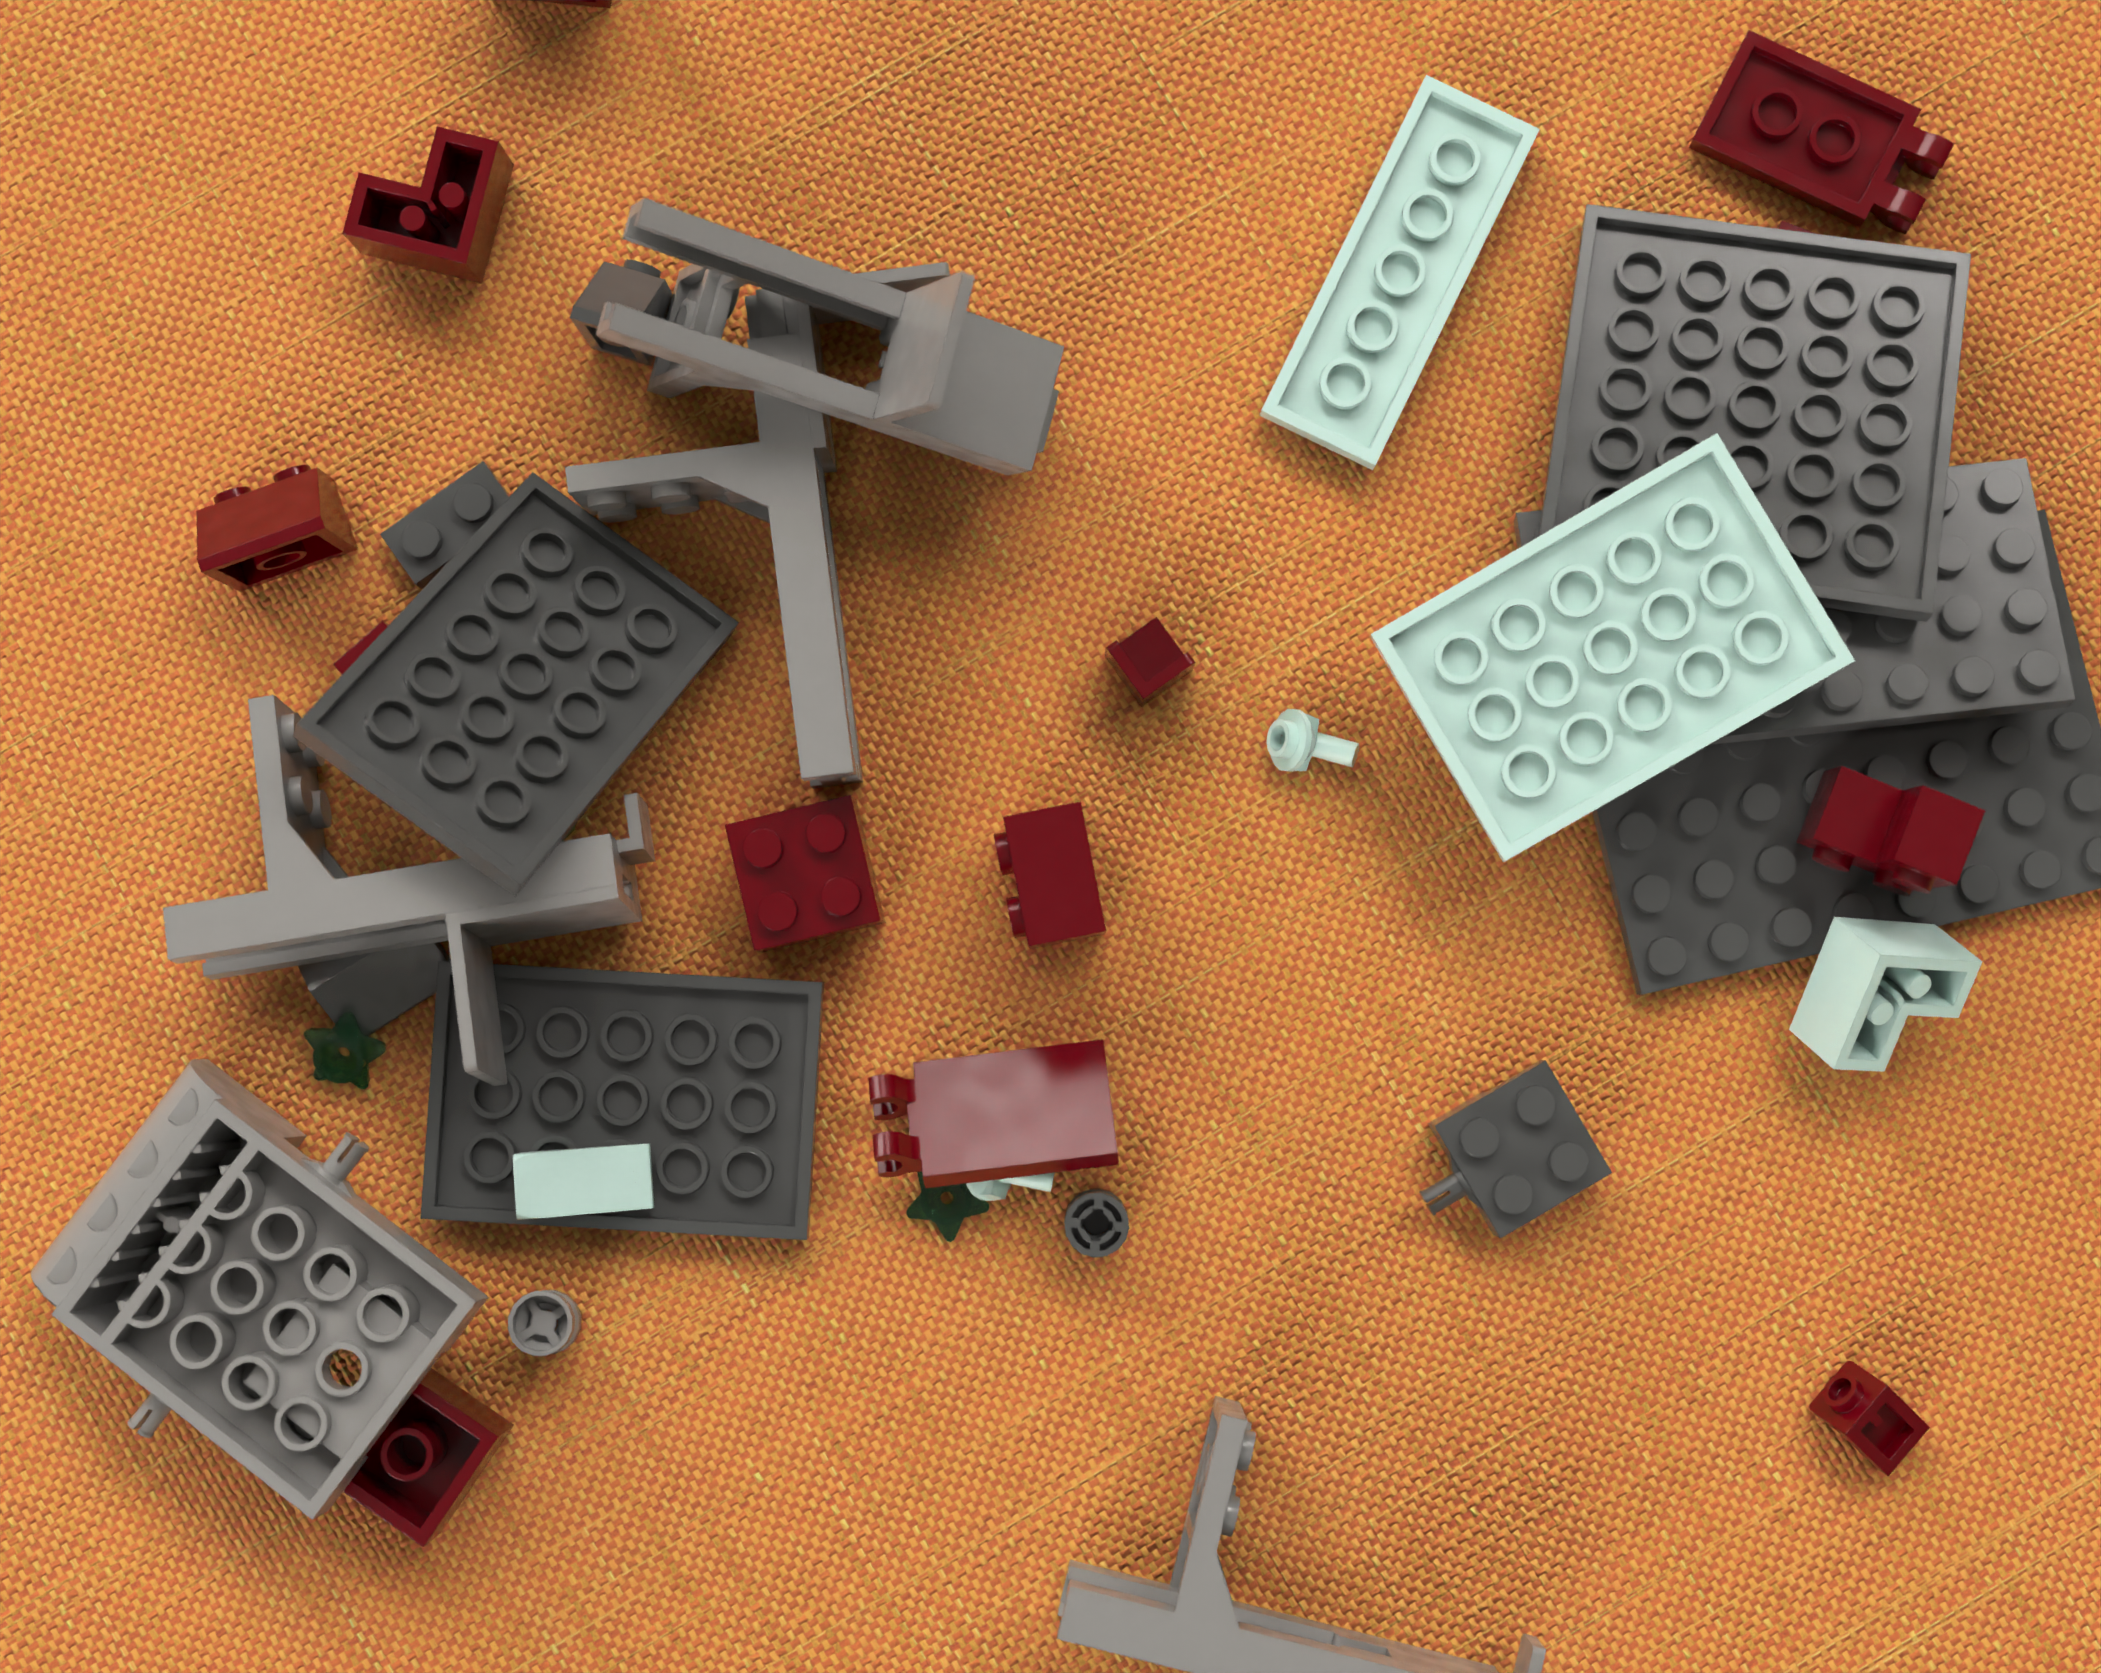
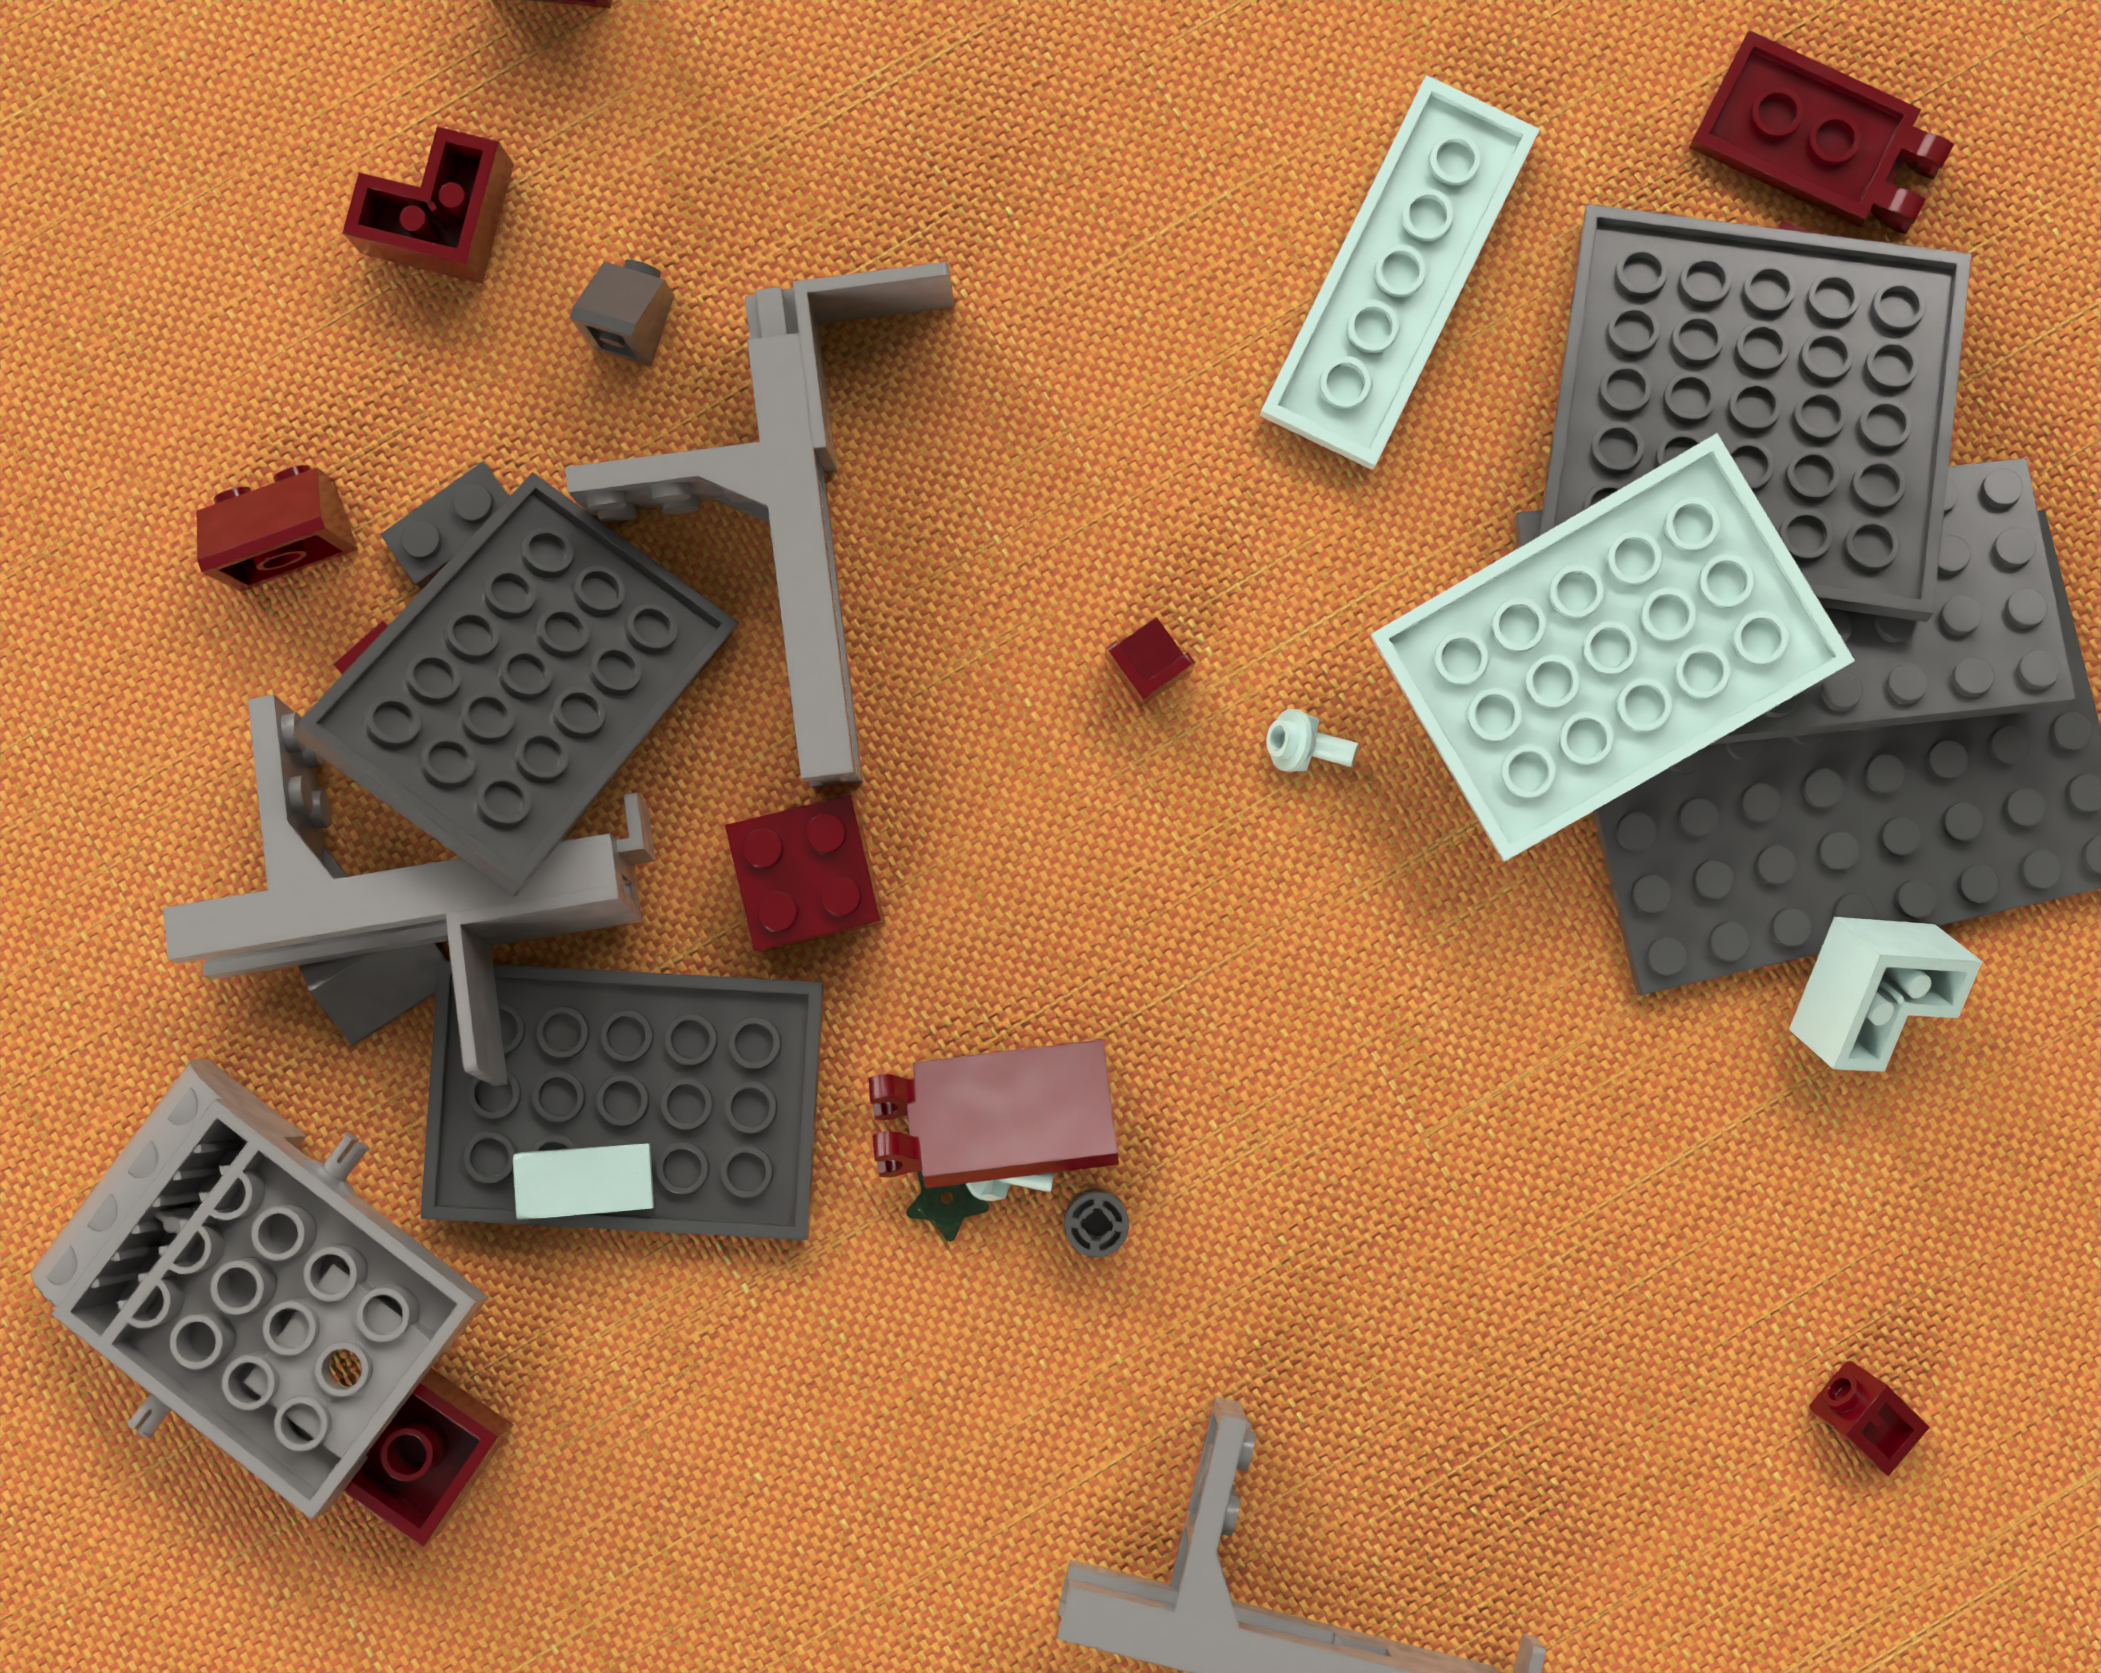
clear green plate [304,1012,386,1089] -> none
light grey wheel [508,1290,582,1356] -> none
light grey piece [596,198,1064,476] -> none
dark red brick [993,802,1106,949] -> none
dark grey plate [1419,1060,1612,1238] -> none
dark red brick [1796,766,1986,896] -> none

